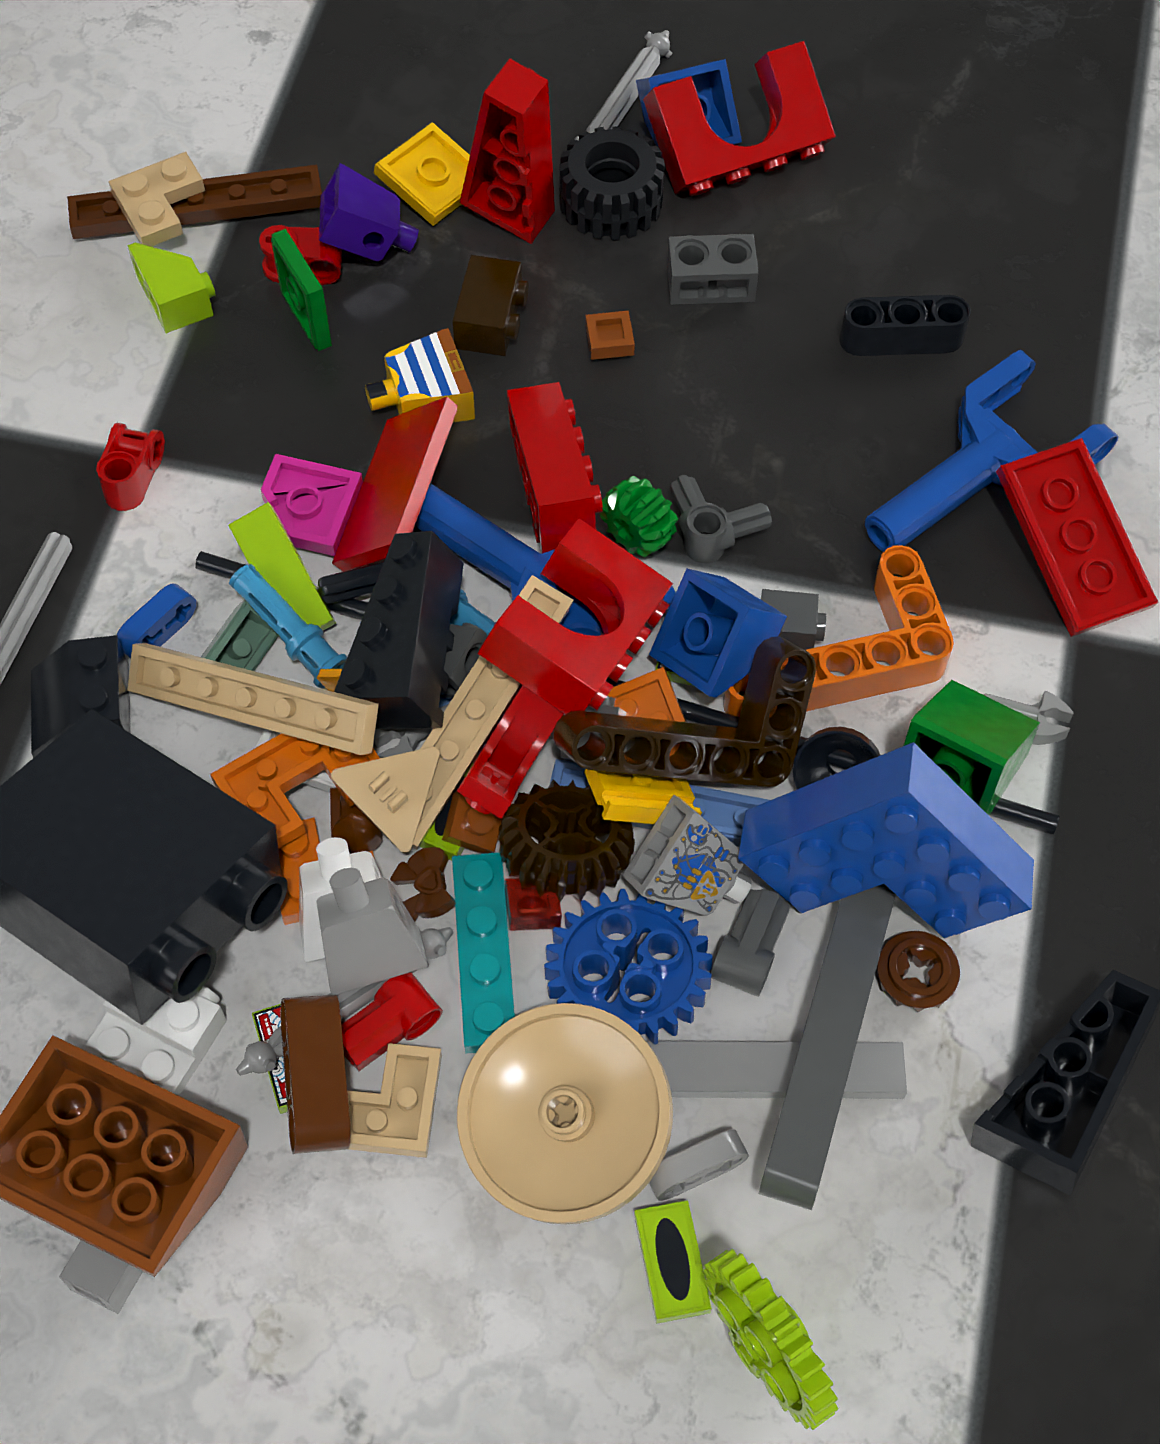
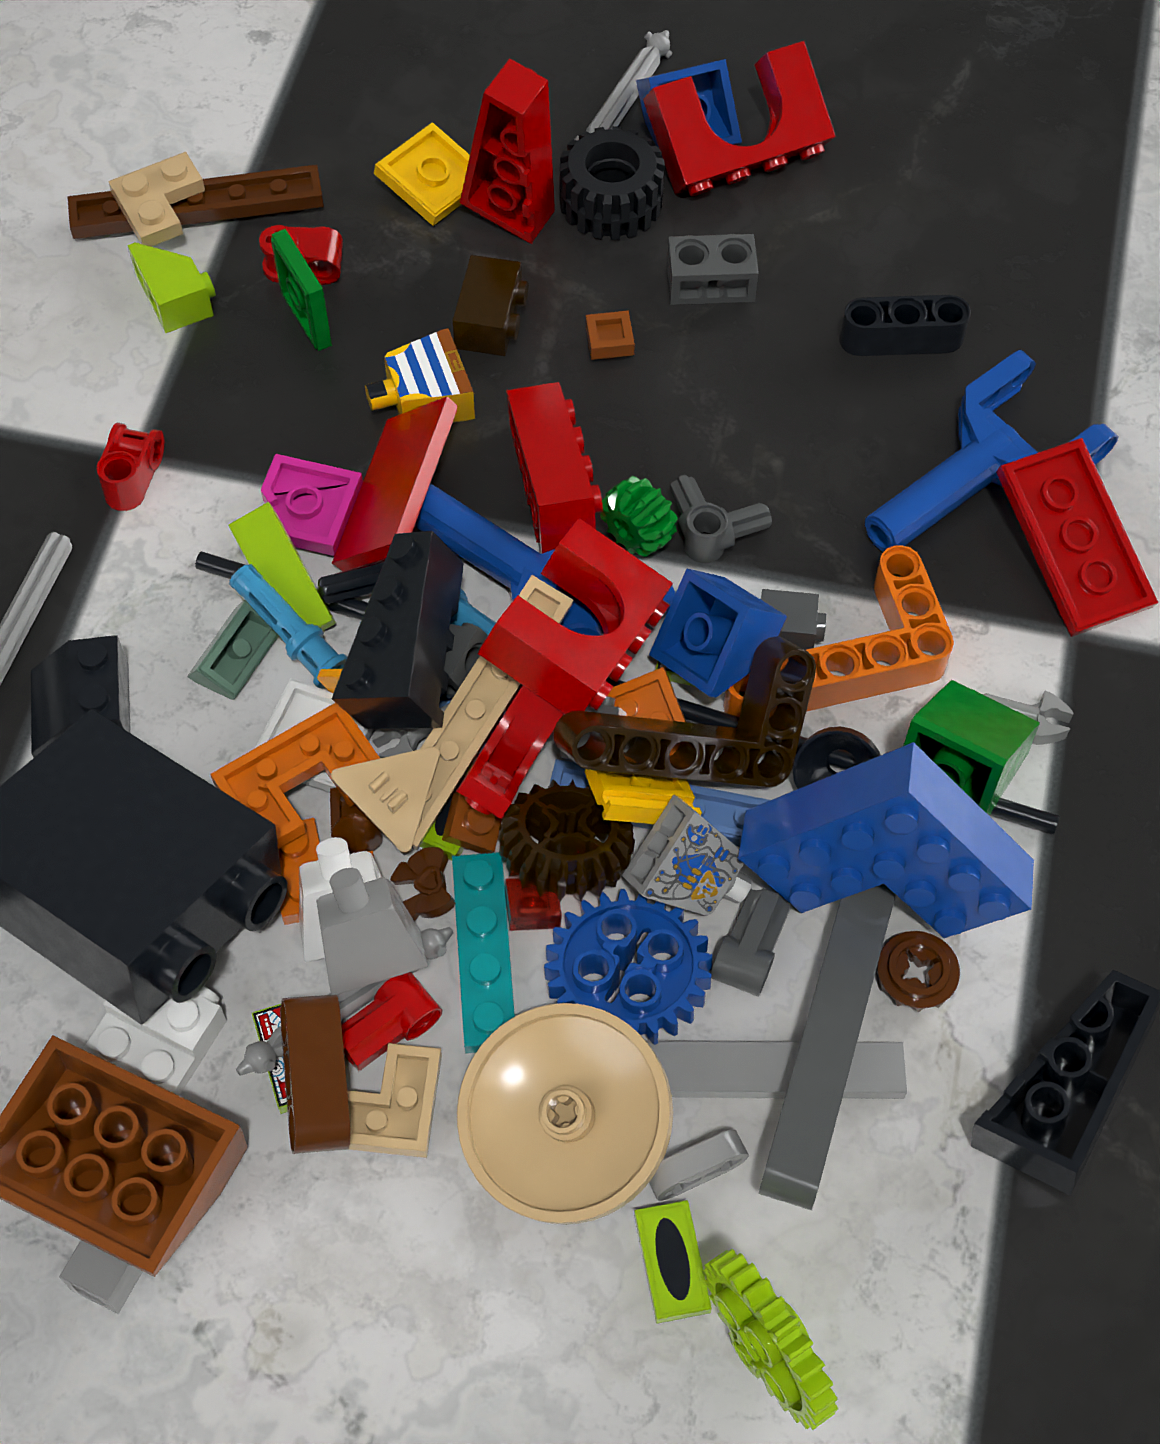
blue beam [116,583,196,659] -> none
tan plate [127,643,379,755] -> none
dark purple torso [319,163,419,261] -> none

